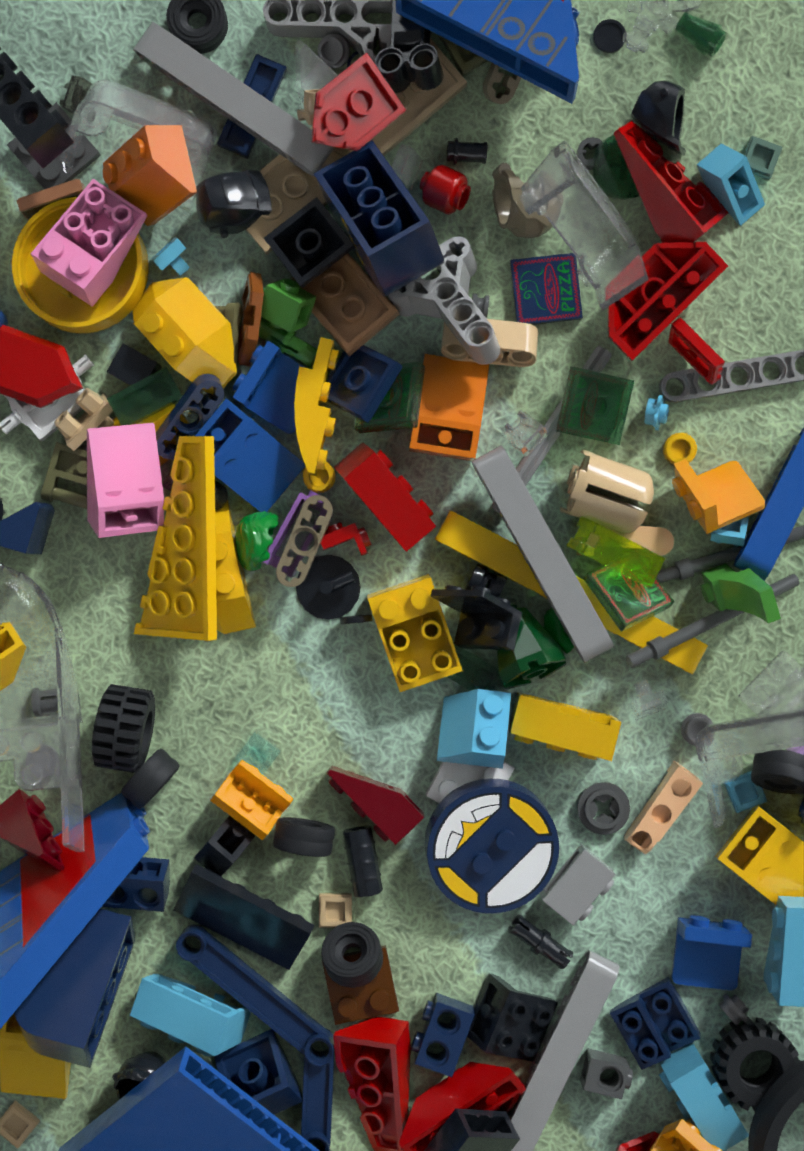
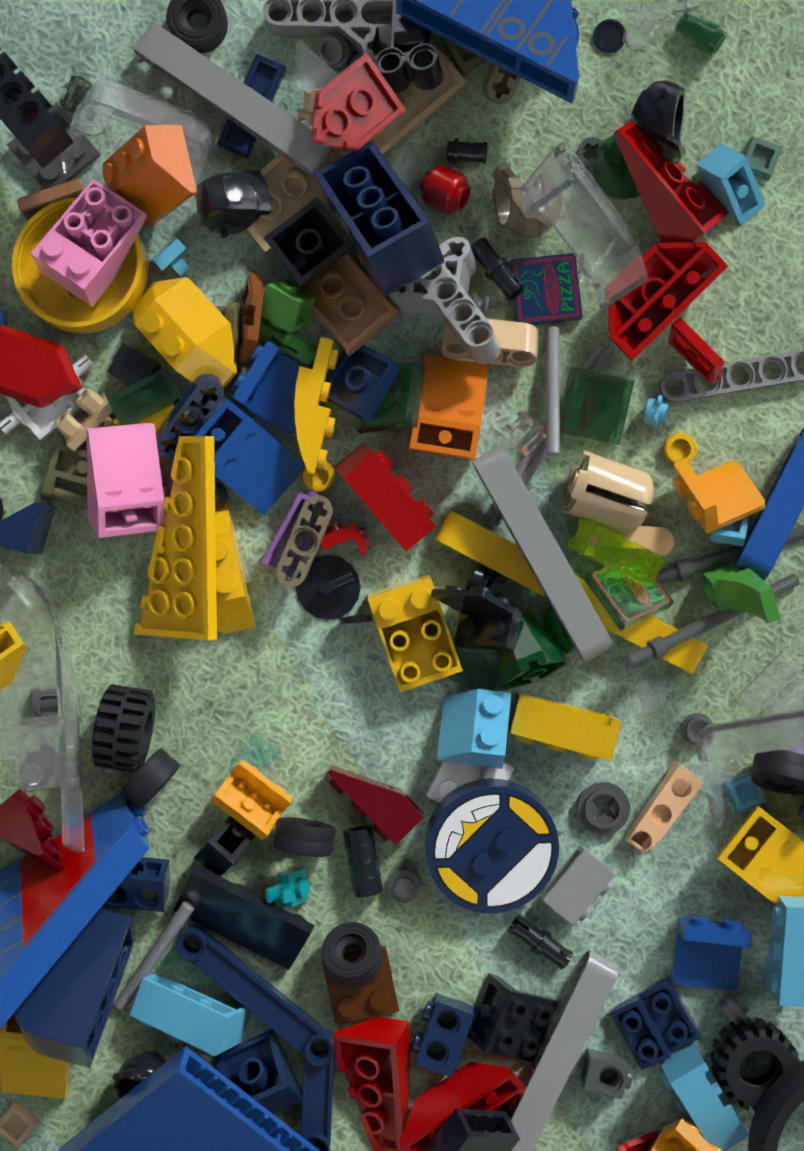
green hair [235,511,279,571] -> none
tan tile [319,893,352,928] -> none
none -> light grey bar [114,901,194,1010]
none -> teal plate [266,867,310,908]
none -> flat silver plate [388,869,420,903]
none -> black pin [471,237,525,301]
none -> light grey bar [546,326,560,456]

